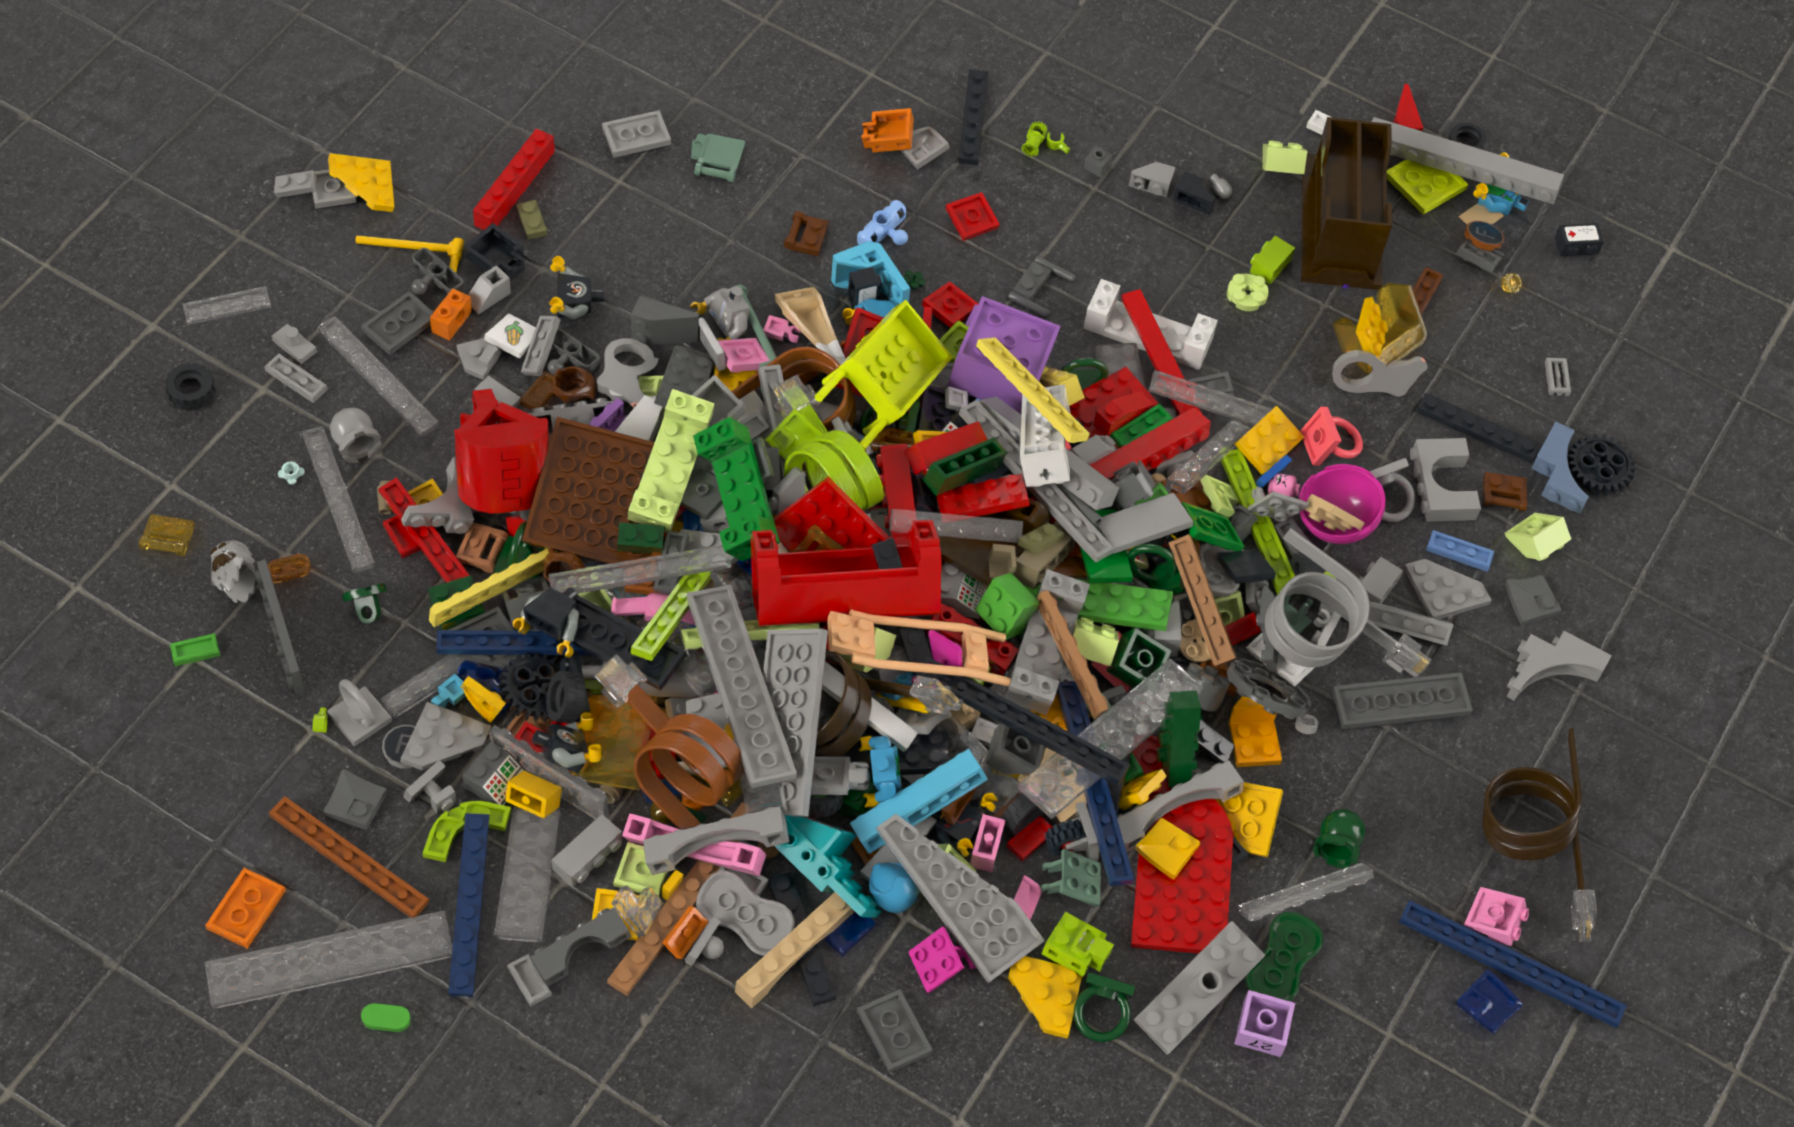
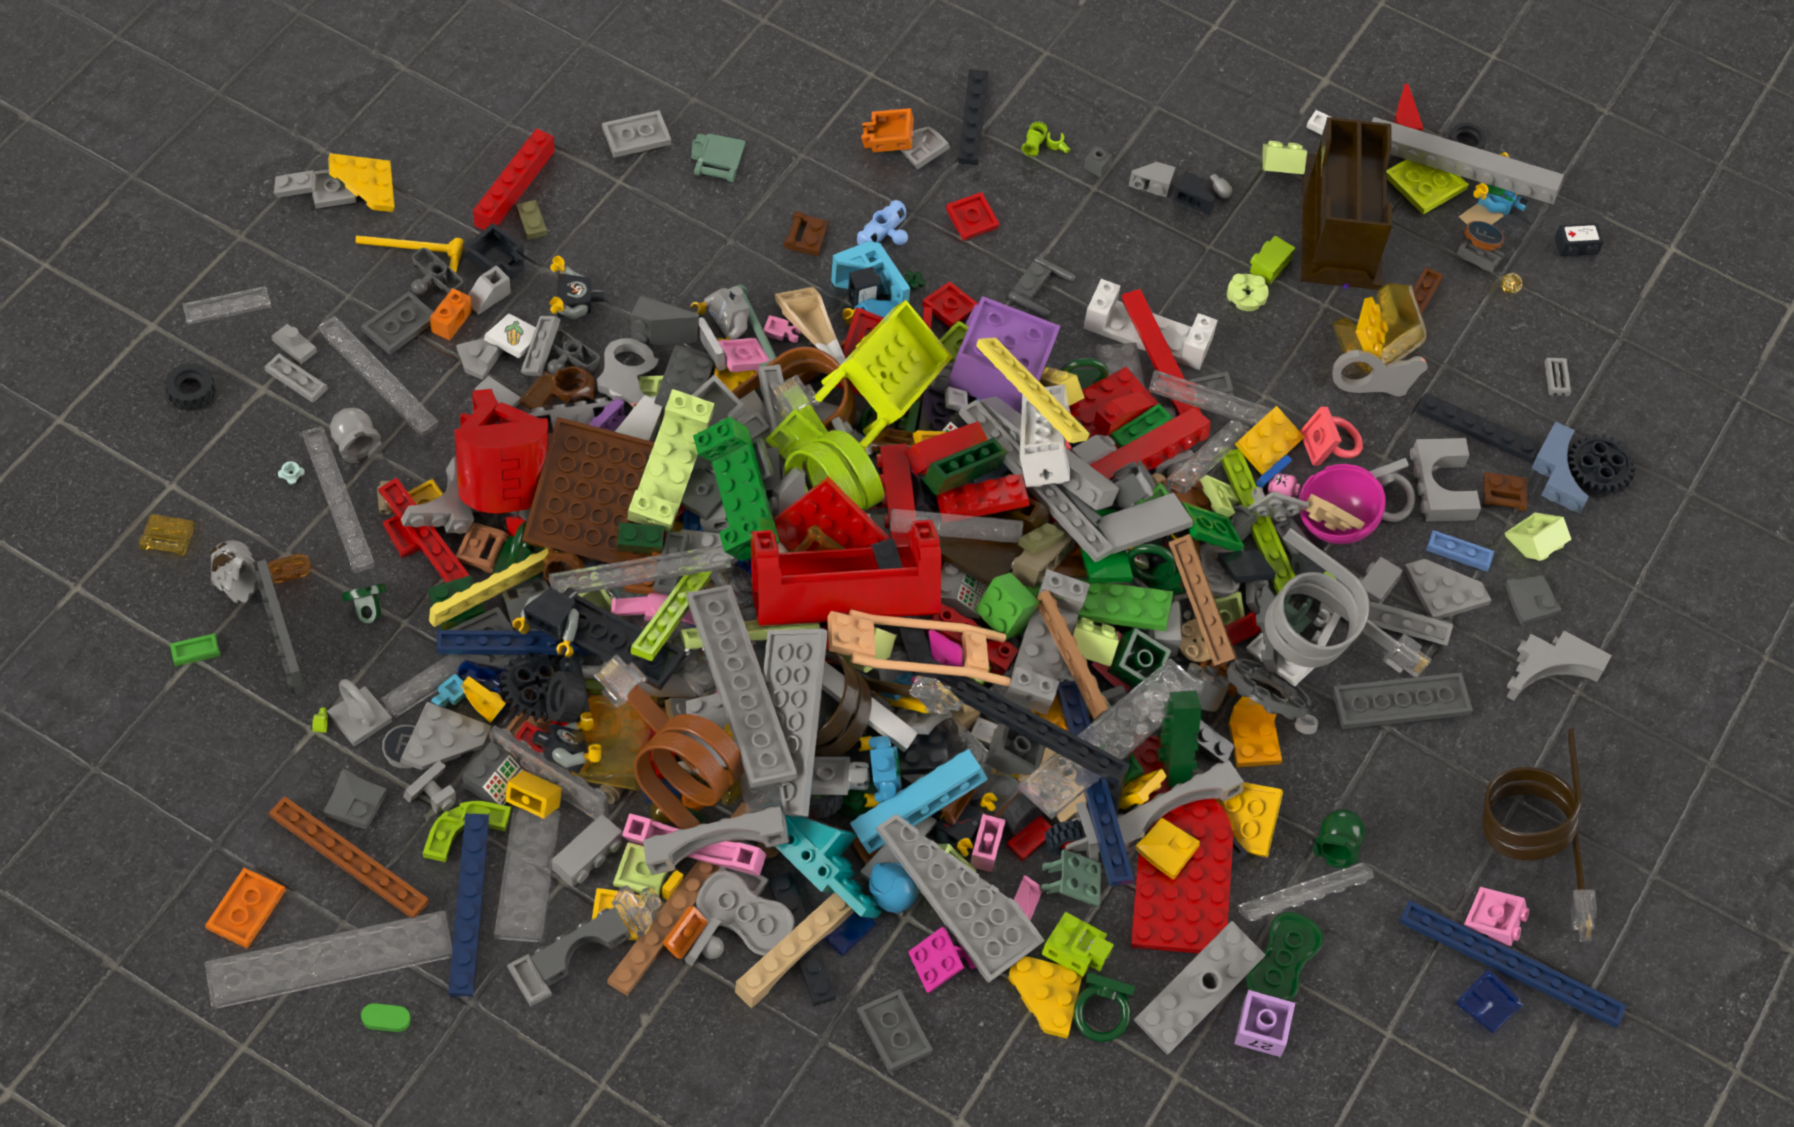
dark tan panel [988,544,1017,579] -> none

